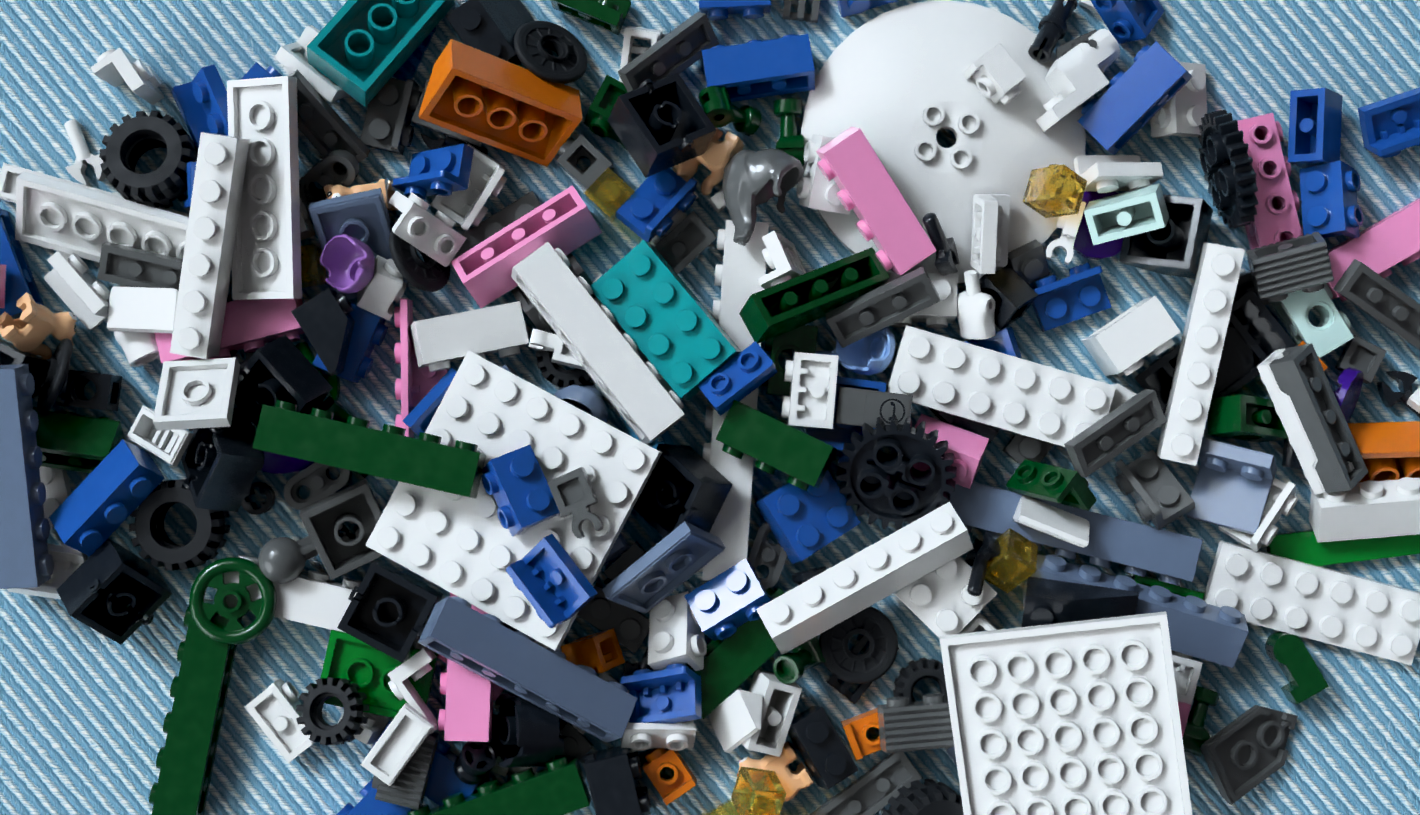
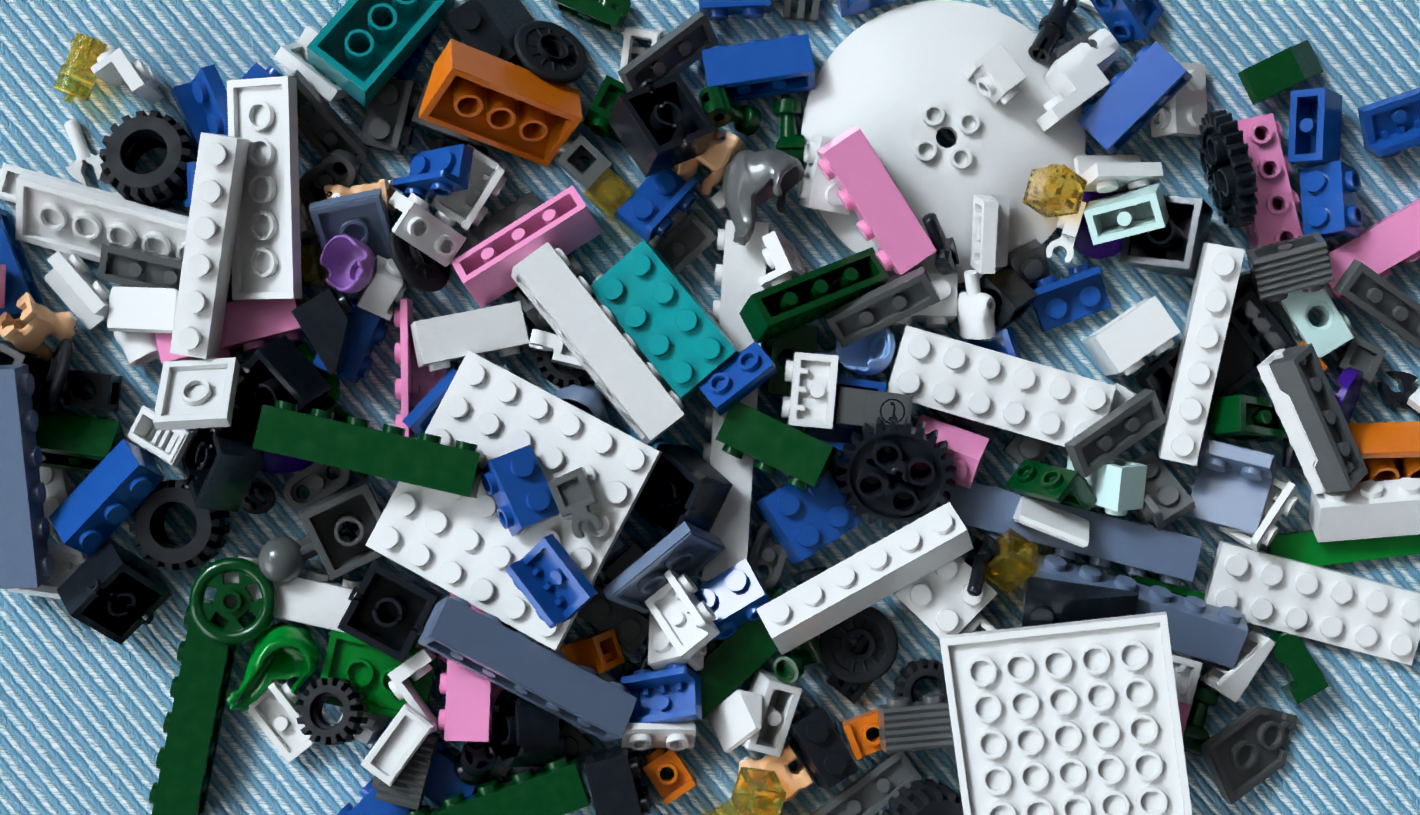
none -> clear yellow piece [53,33,108,104]
none -> green piece [226,623,320,711]
none -> white bracket [644,569,720,660]
none -> light aqua brick [1067,455,1147,516]
none -> white slope [1200,630,1276,703]
none -> dark green slope [1237,40,1324,105]

